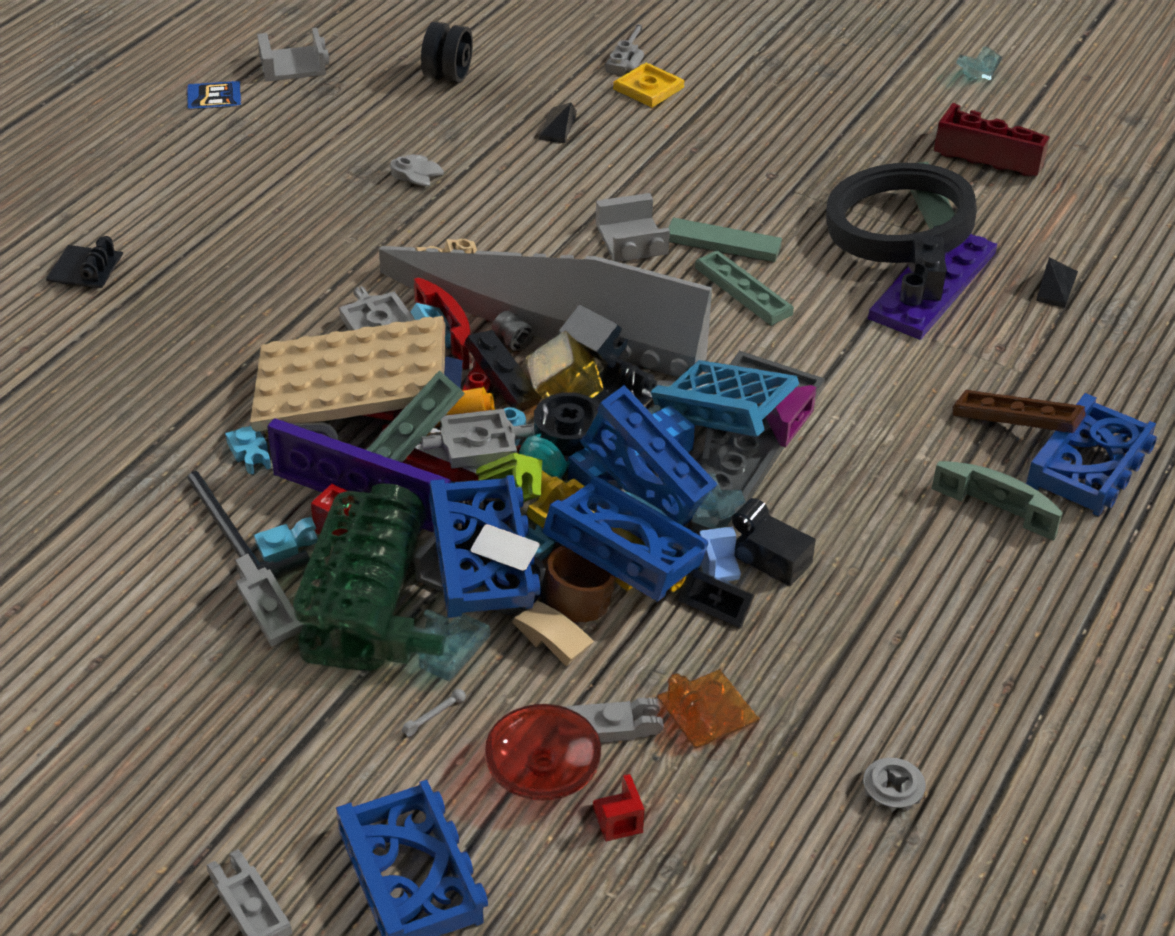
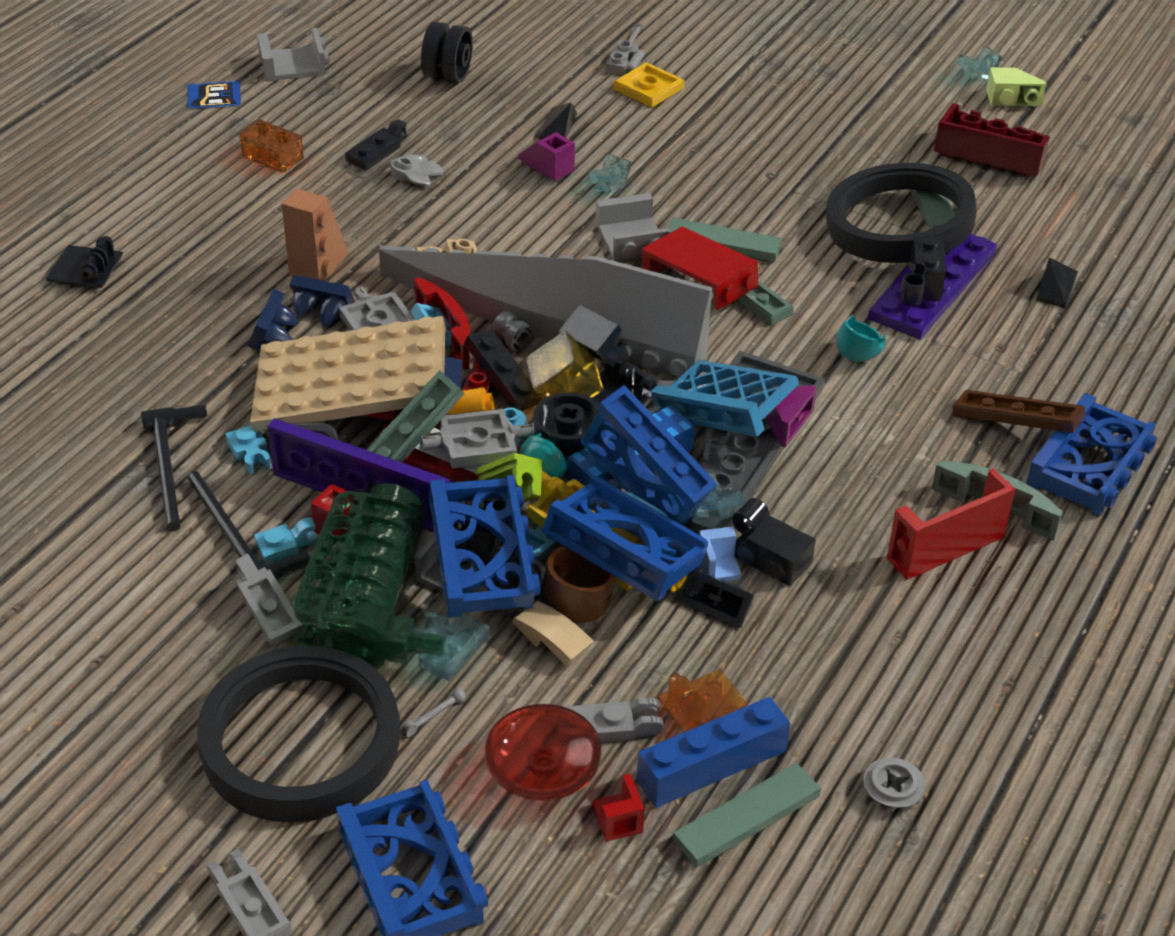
white sticker [471,524,540,571] -> none
none -> black bar [141,404,208,531]
none -> black tyre [197,646,401,822]
none -> clear orange brick [239,119,304,173]
none -> dark blue tile [247,289,299,351]
none -> nougat wedge [281,189,349,281]
none -> dark blue tile [289,275,355,327]
none -> black hinge [345,119,407,170]
none -> magenta slope [518,132,575,181]
none -> clear light blue bracket [587,154,631,192]
none -> blue brick [637,696,790,808]
none -> red panel [642,226,759,310]
none -> sand green tile [673,763,821,868]
none -> teal hair [836,315,886,362]
none -> red panel [886,469,1015,580]
none -> yellowish green slope [986,67,1046,106]

